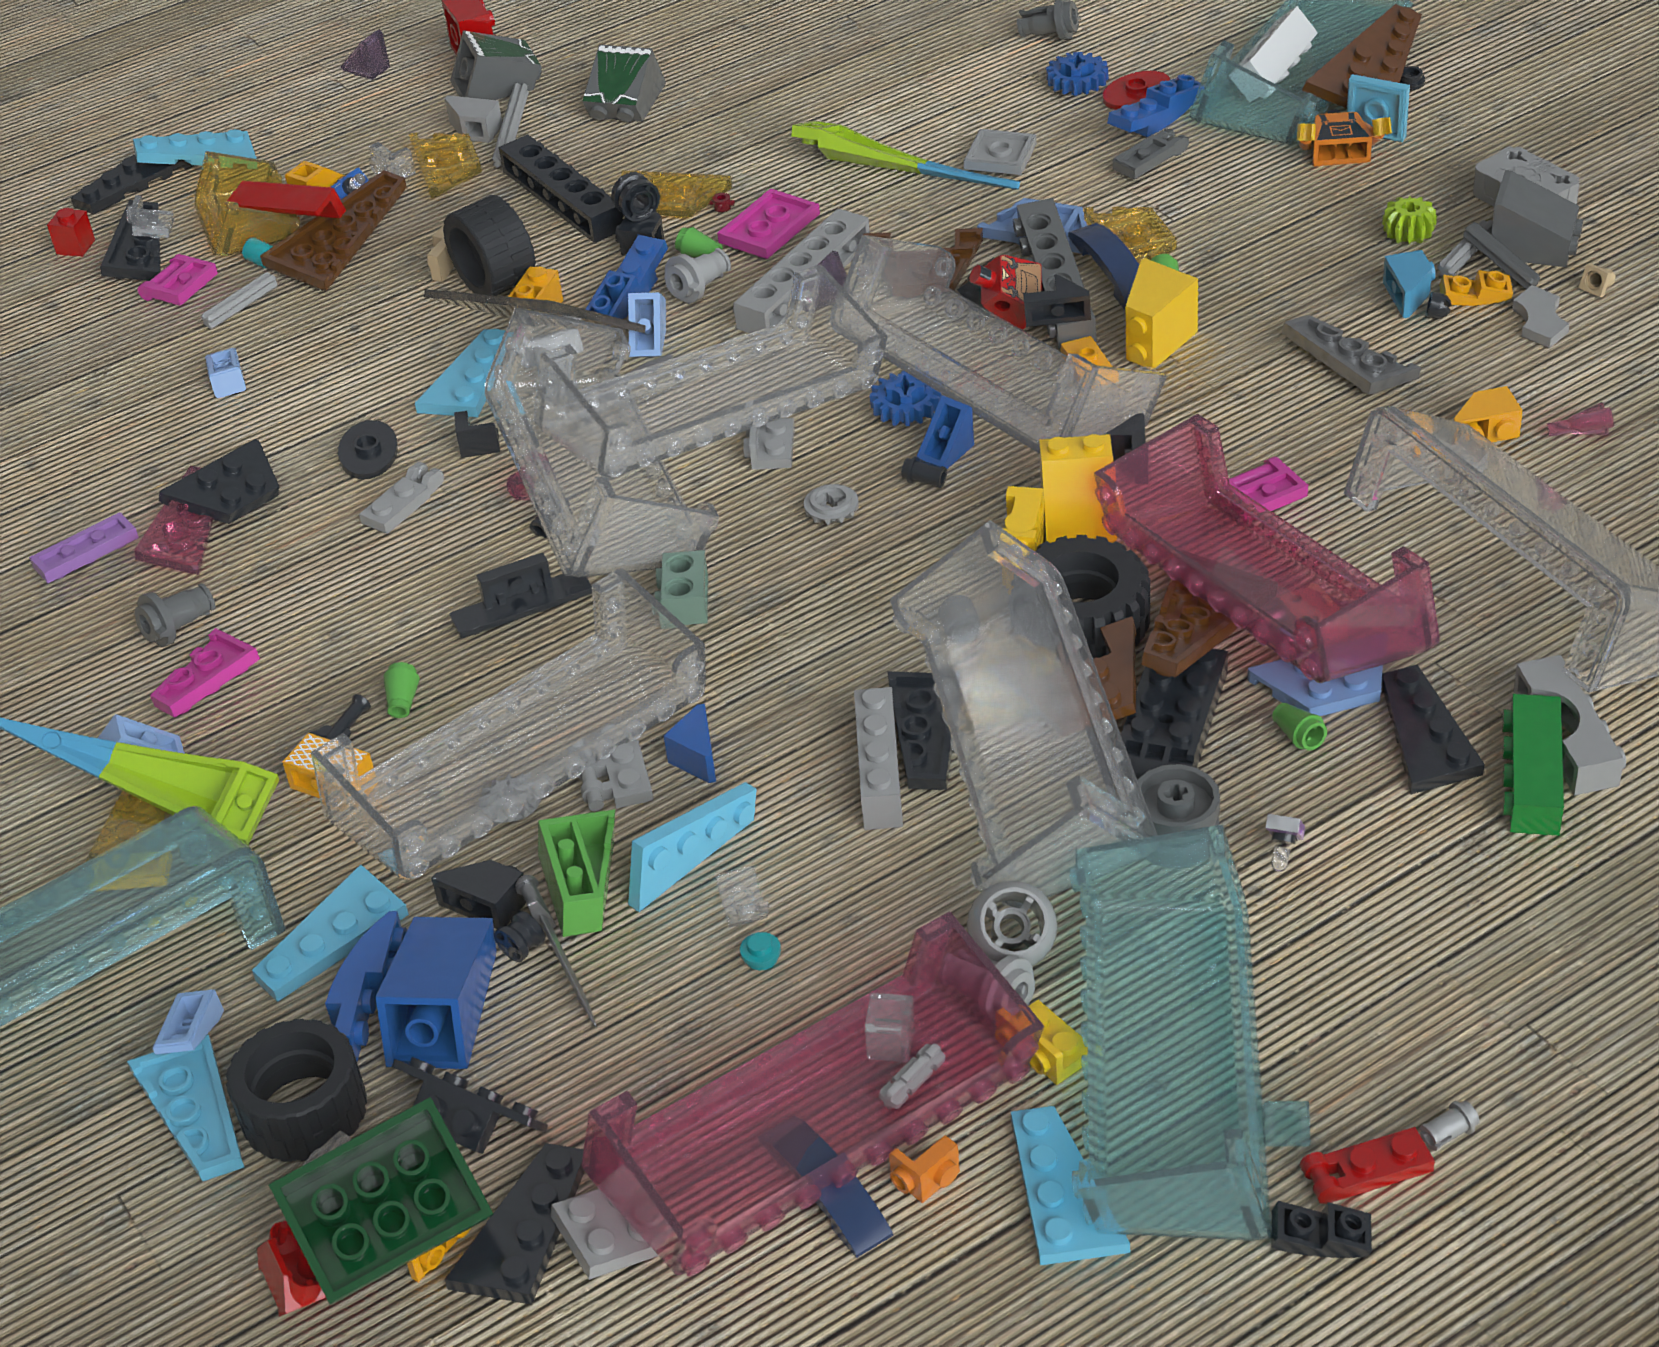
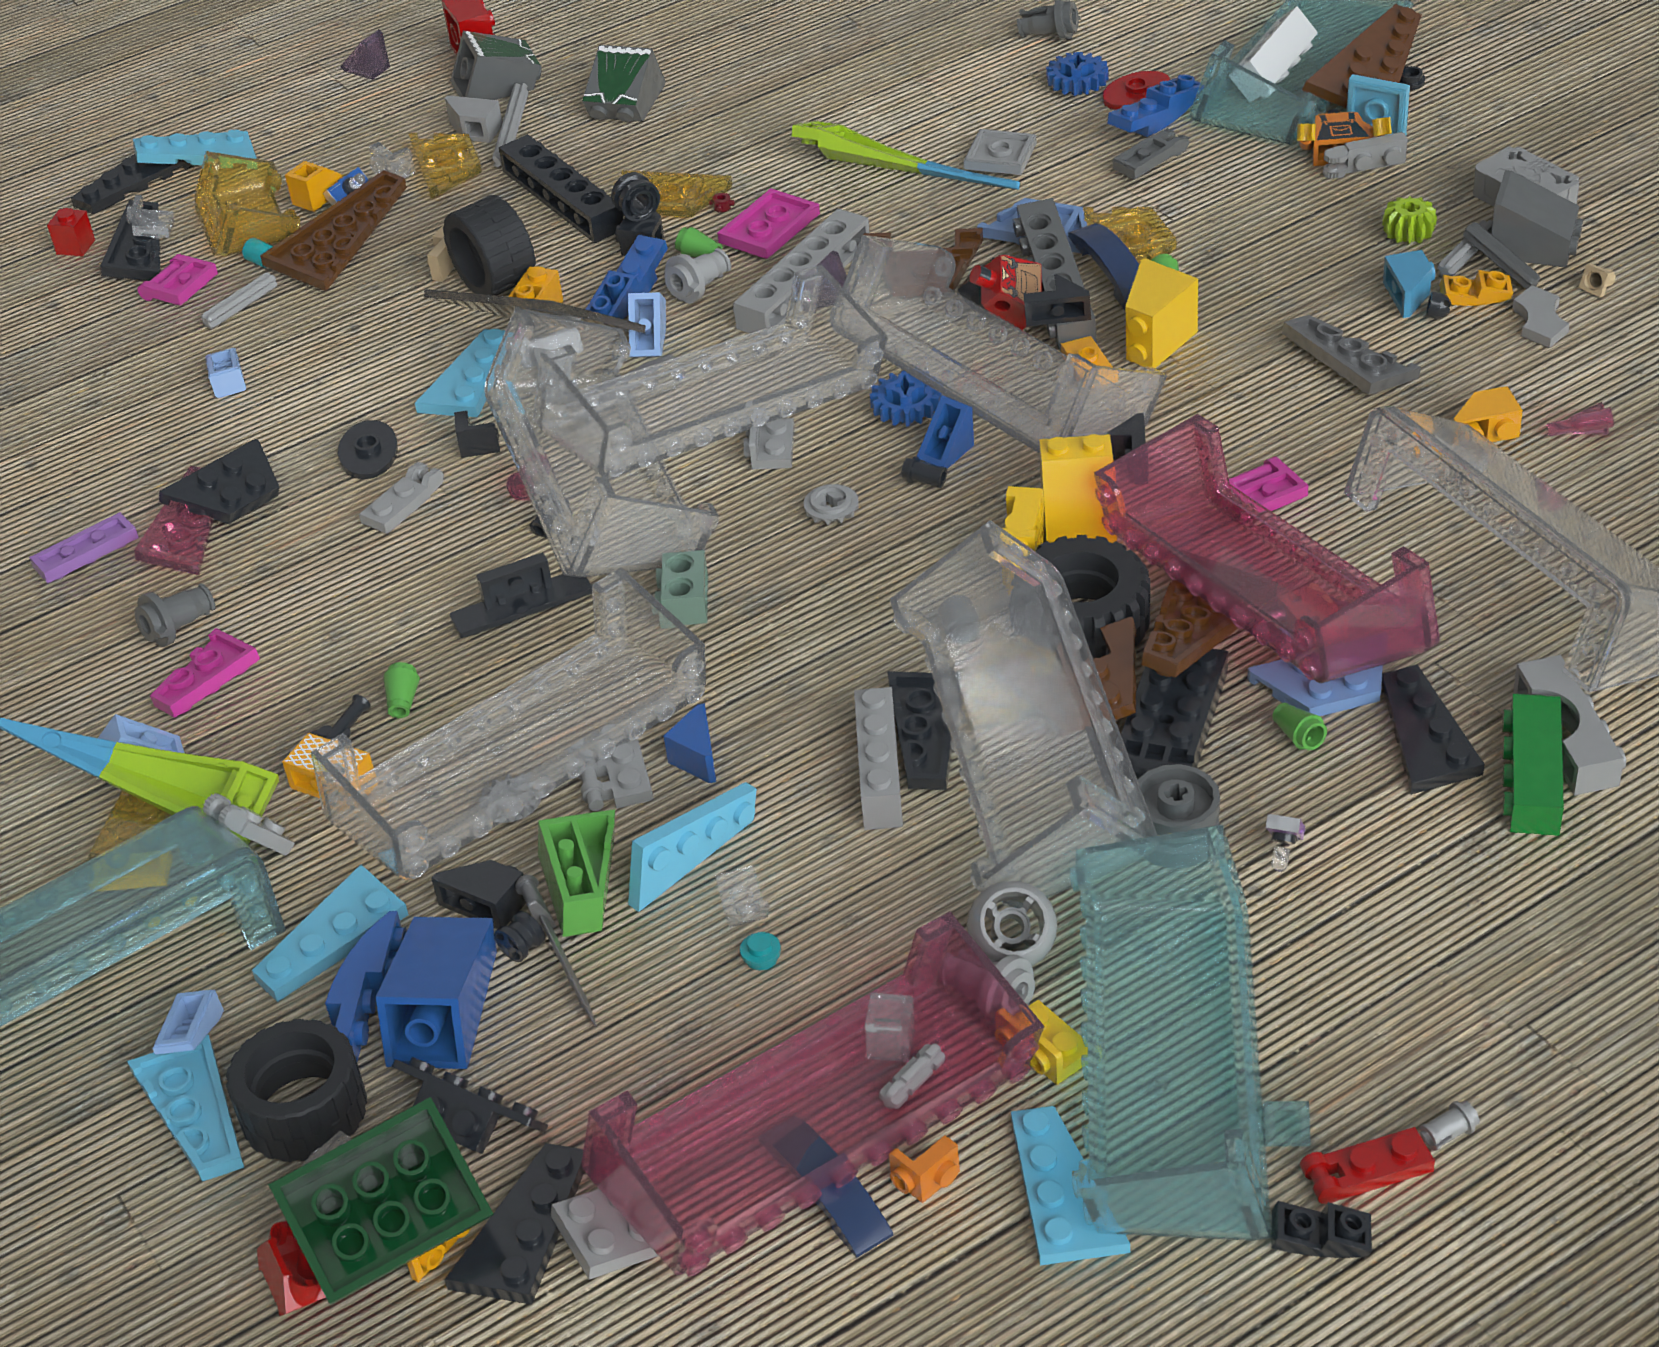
red panel [225,181,346,218] -> none
none -> light grey hinge [202,793,295,856]
none -> light grey hinge [1323,132,1408,179]

